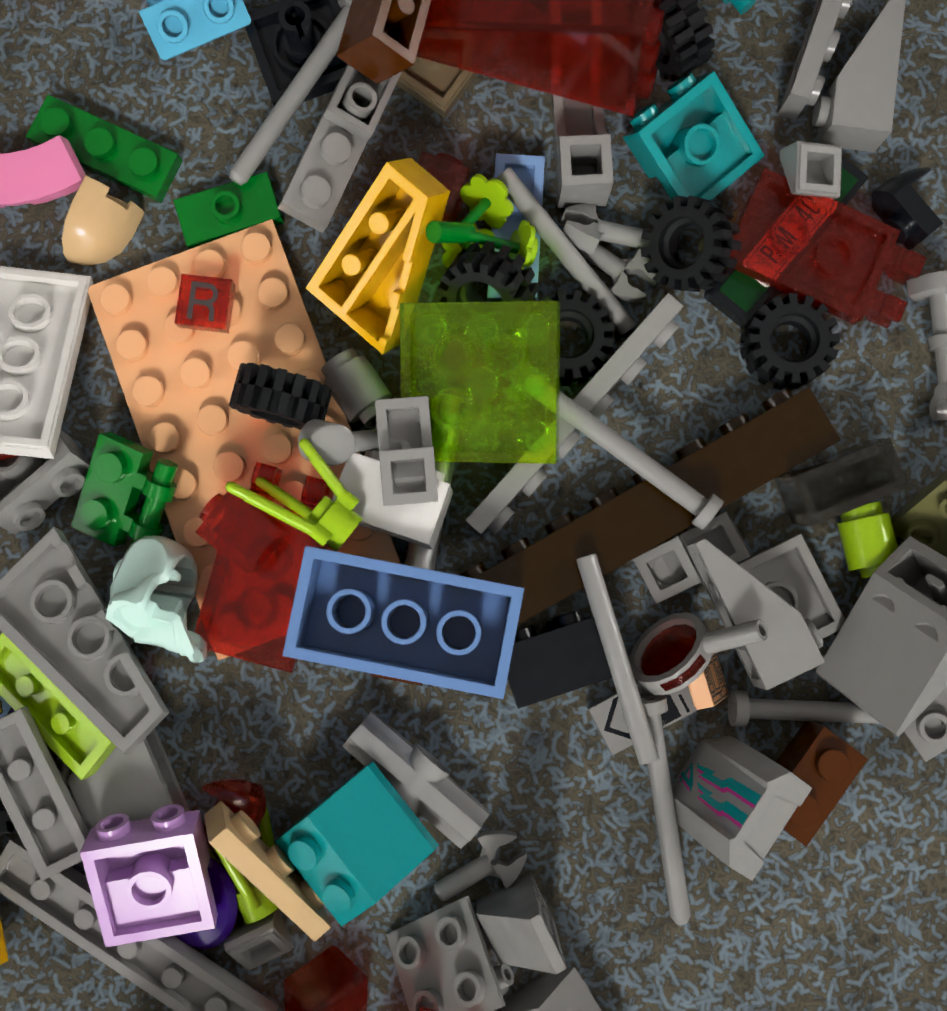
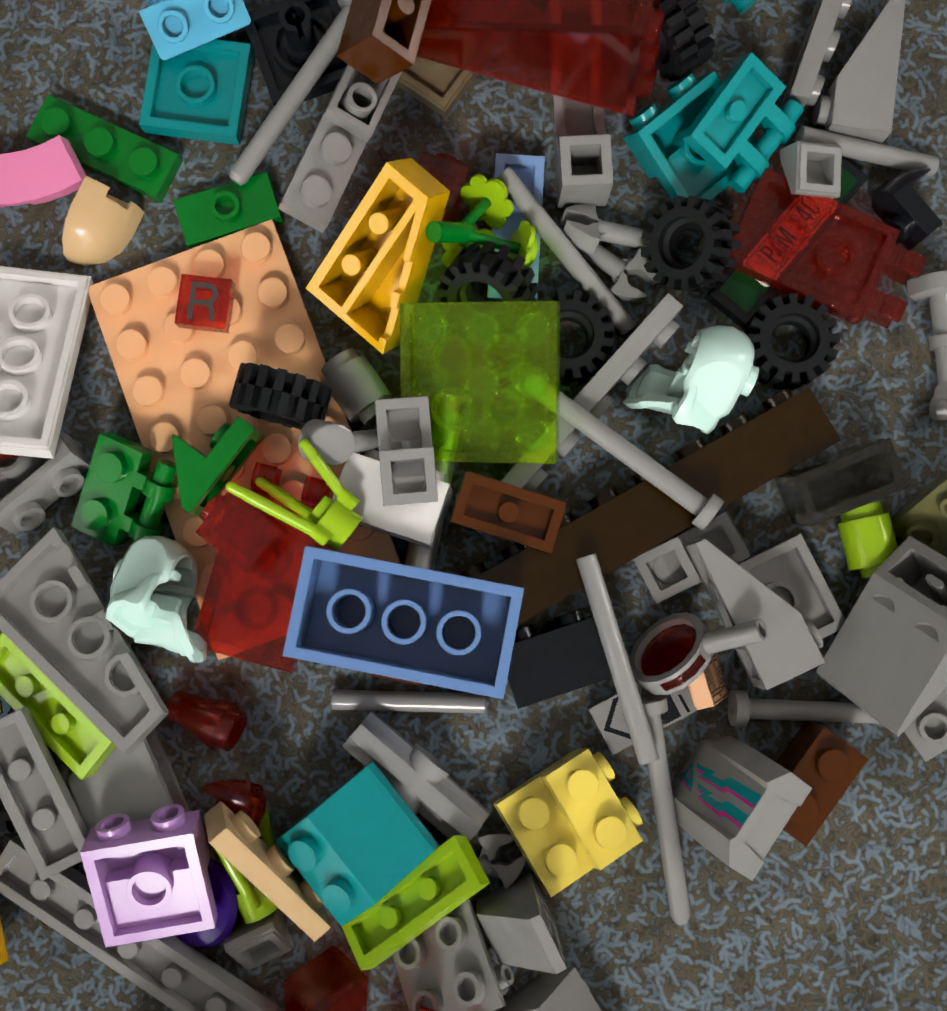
none -> teal plate [139,39,255,145]
none -> clear red cone [166,690,247,752]
none -> green slope [172,416,265,518]
none -> light grey bar [331,689,485,714]
none -> lime plate [342,835,490,971]
none -> reddish brown plate [449,470,567,553]
none -> light yellow plate [493,748,643,898]
none -> light aqua head [623,325,759,434]
none -> teal plate [682,52,804,193]
none -> light grey bar [795,125,939,177]

